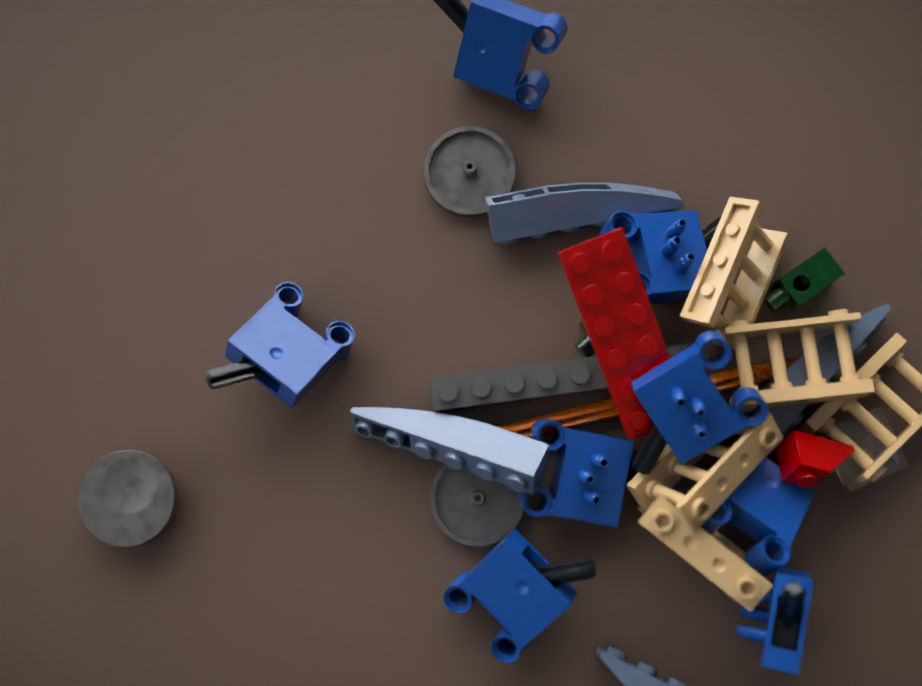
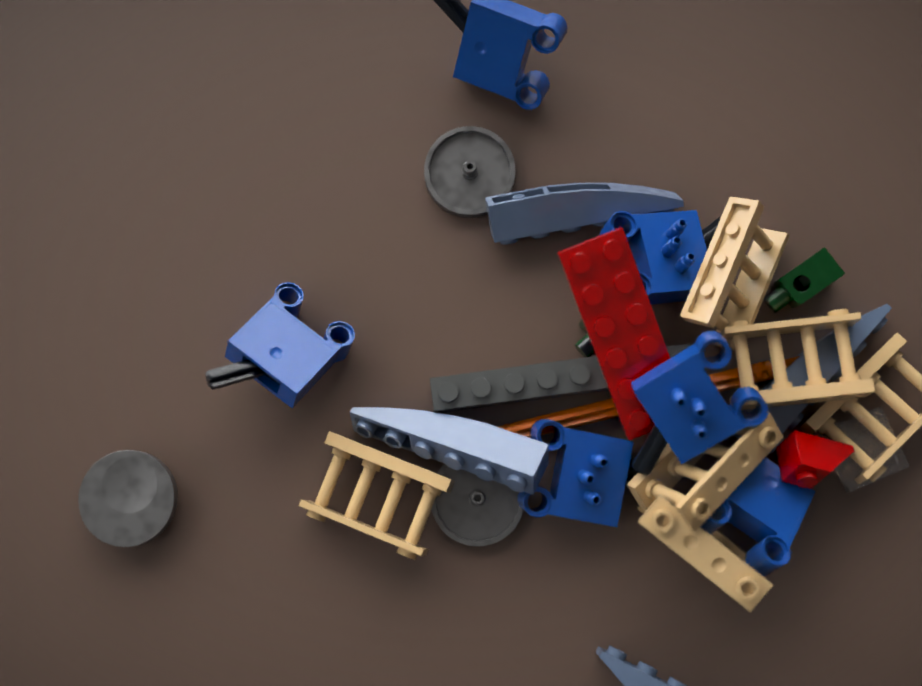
blue piece [443,528,596,664] -> none
blue piece [736,567,814,675] -> none
none -> tan fence [299,431,455,560]

